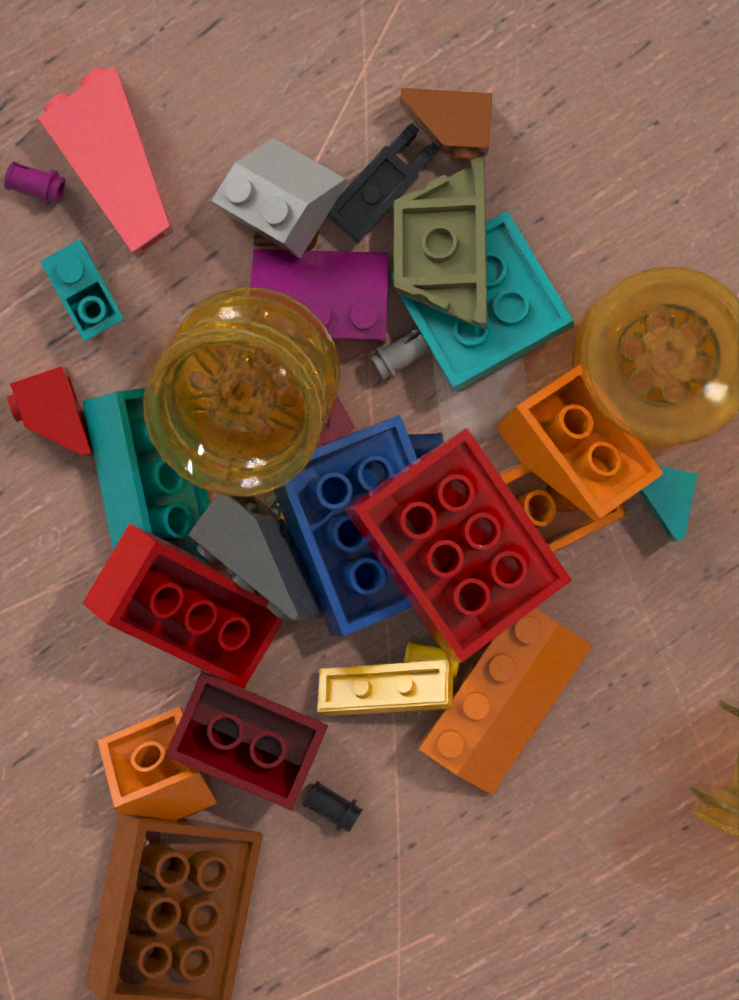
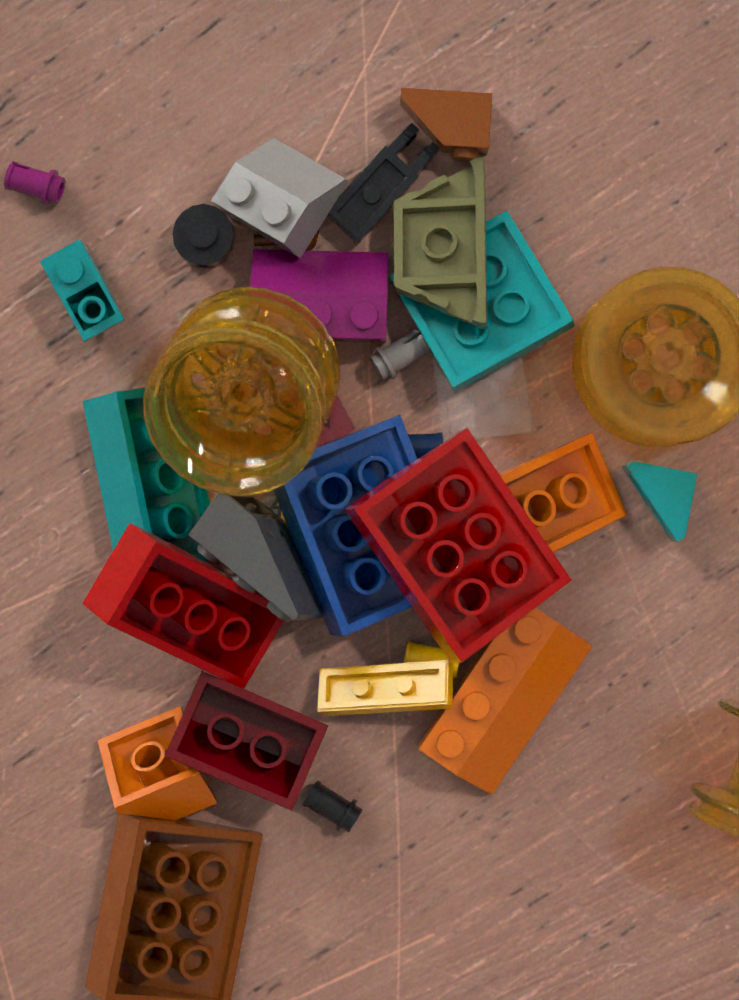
red slope [7,366,93,456] -> none
coral slope [38,65,173,257] -> none
orange slope [495,364,664,522] -> none
none -> black piece [172,204,235,269]

